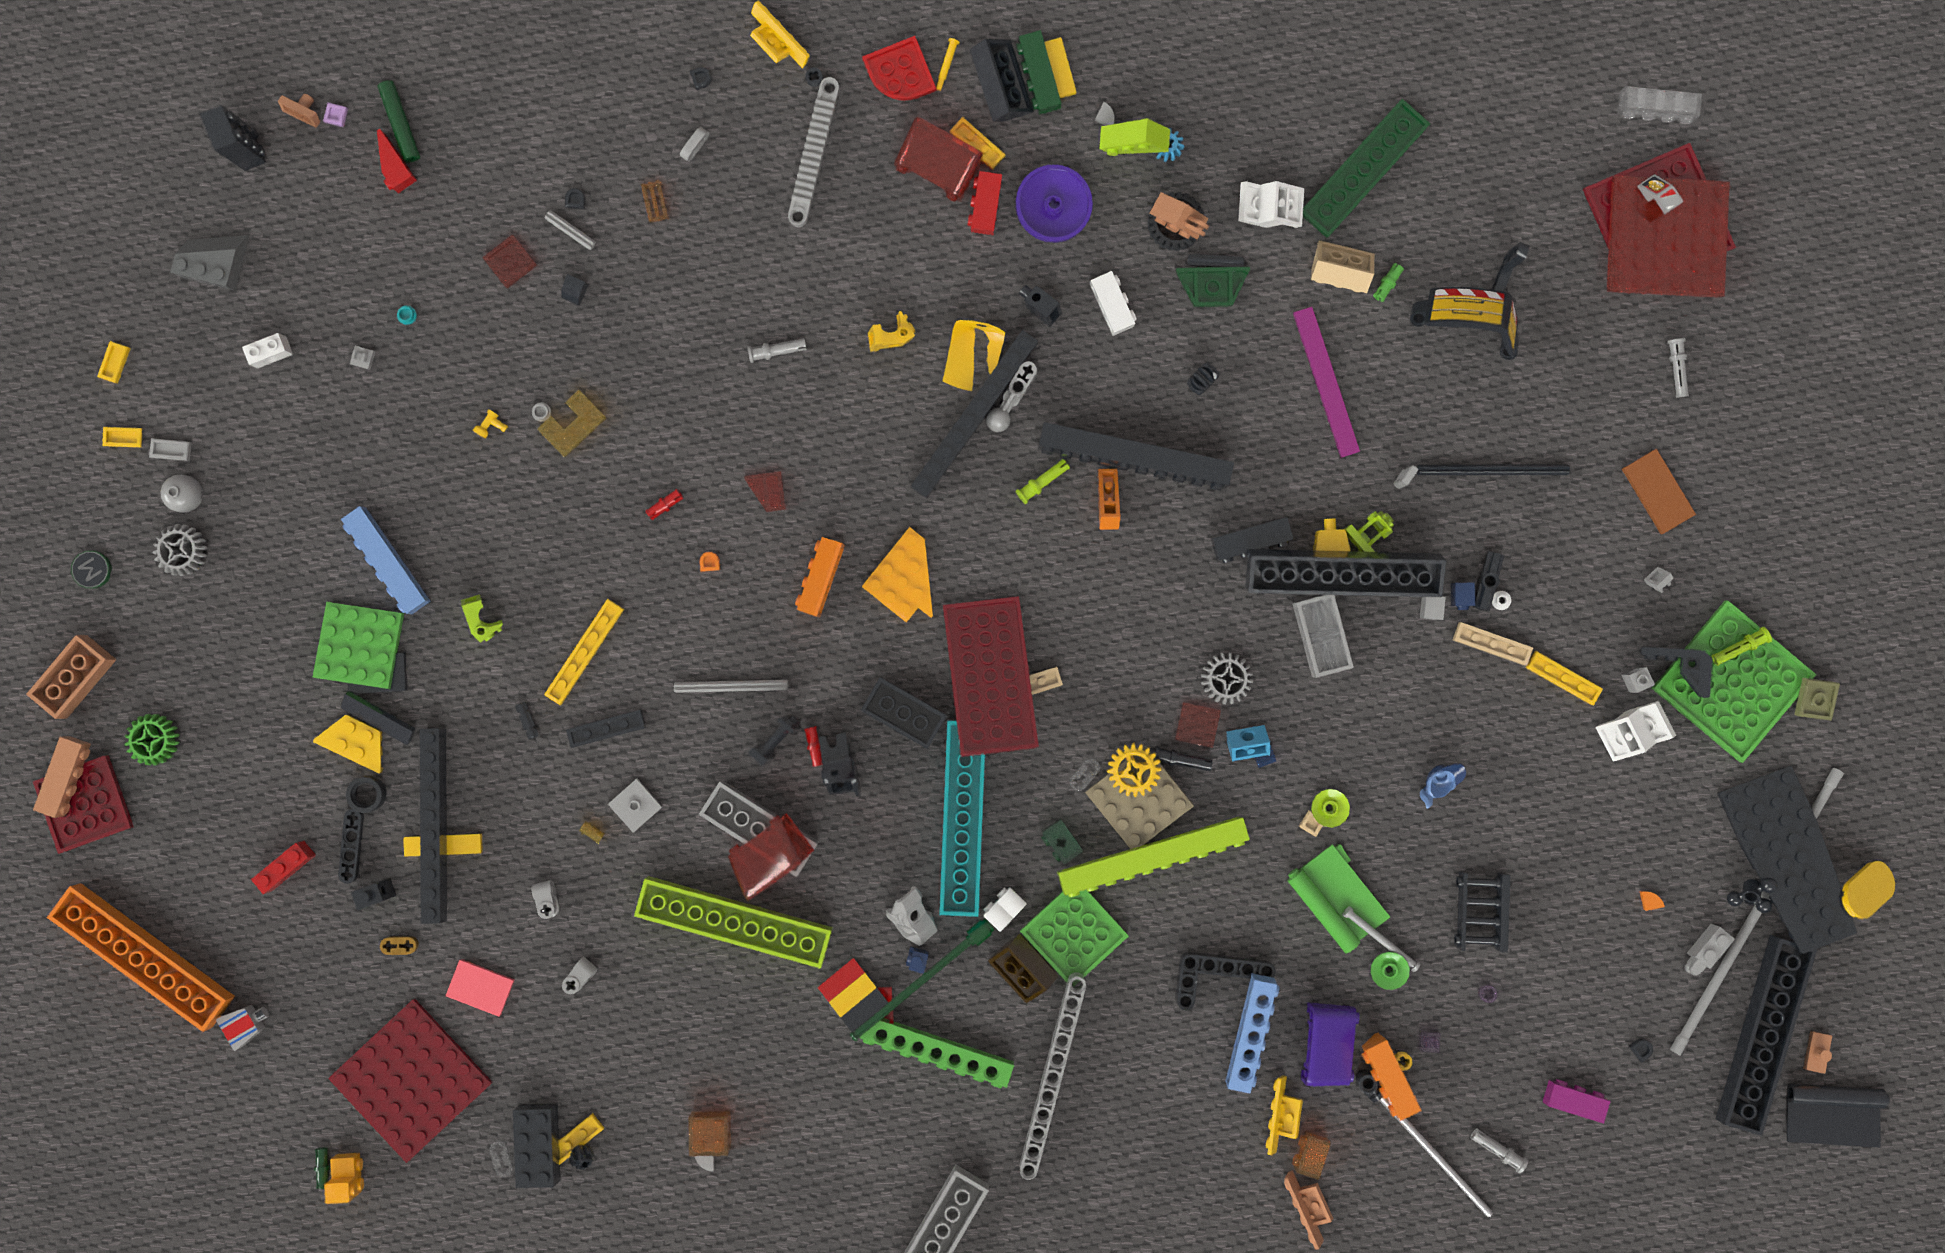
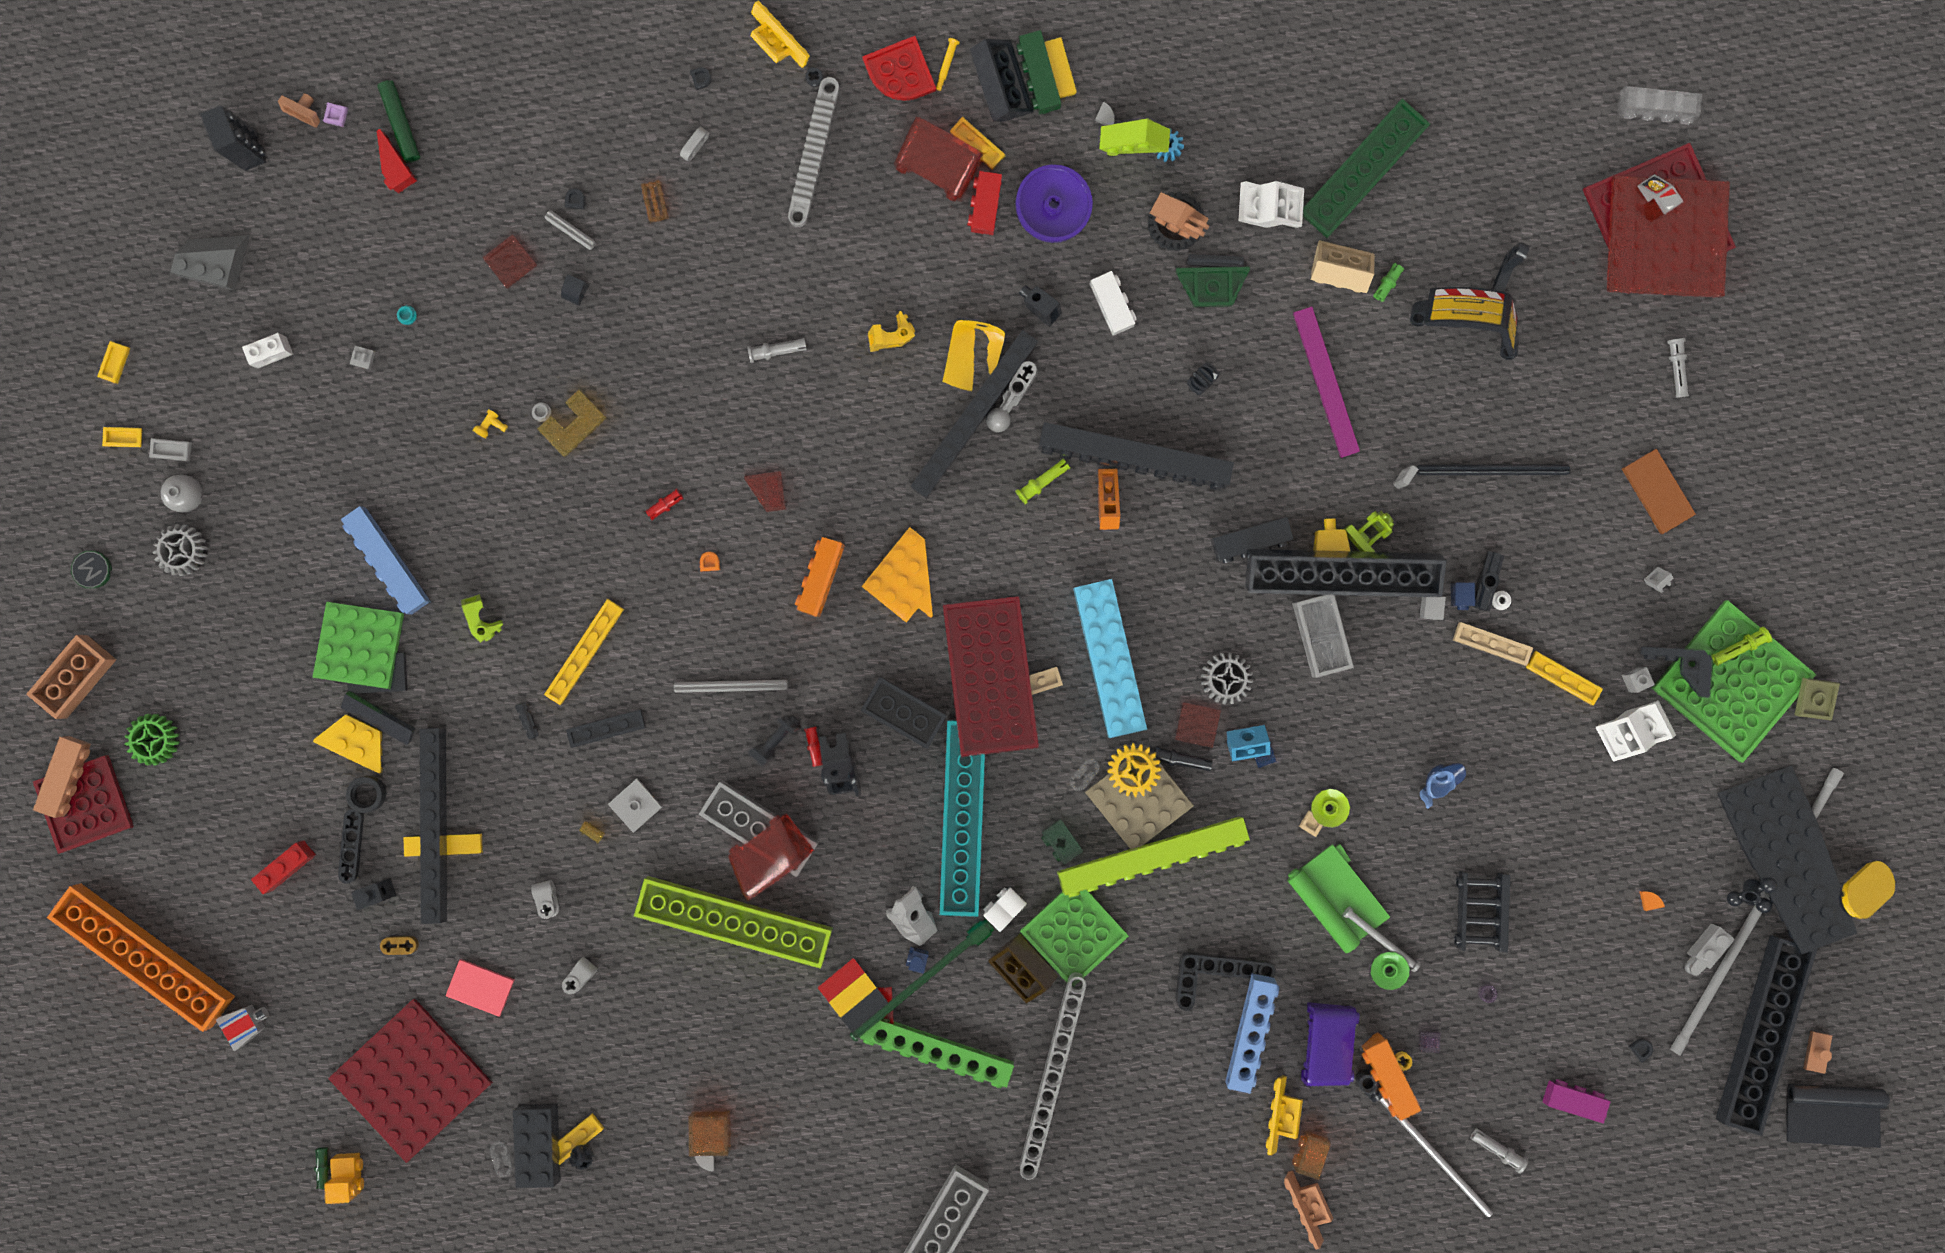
none -> medium azure brick [1073,579,1147,738]

